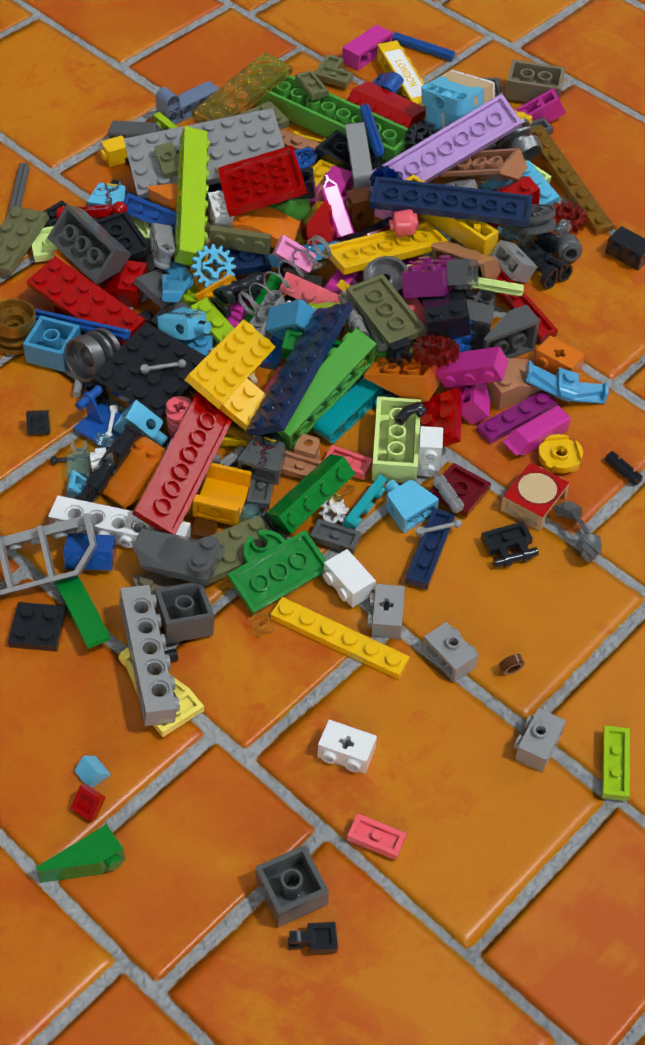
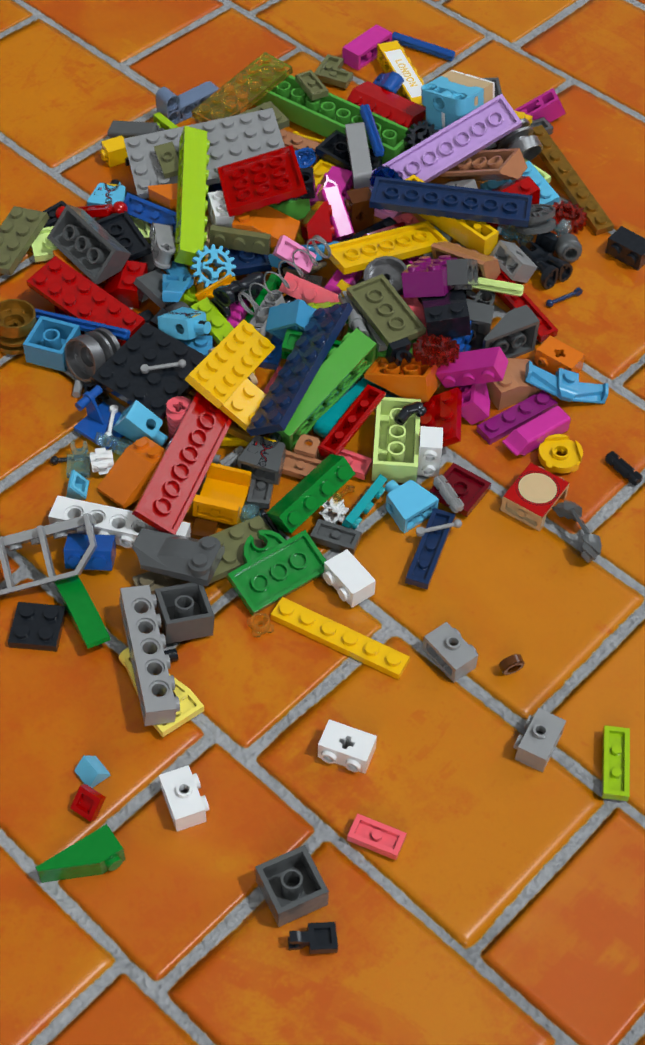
dark grey axle [8,162,29,214] -> none
black tile [26,410,51,434] -> none
black piece [74,424,142,503] -> none
light grey brick [367,584,405,639] -> none
coral head [389,209,419,237] -> none
black plate [480,521,539,568] -> none
dark tan brick [505,59,565,102] -> none
none -> white brick [159,765,209,832]
none -> red slope [318,384,386,457]
none -> dark blue hinge [546,287,583,307]

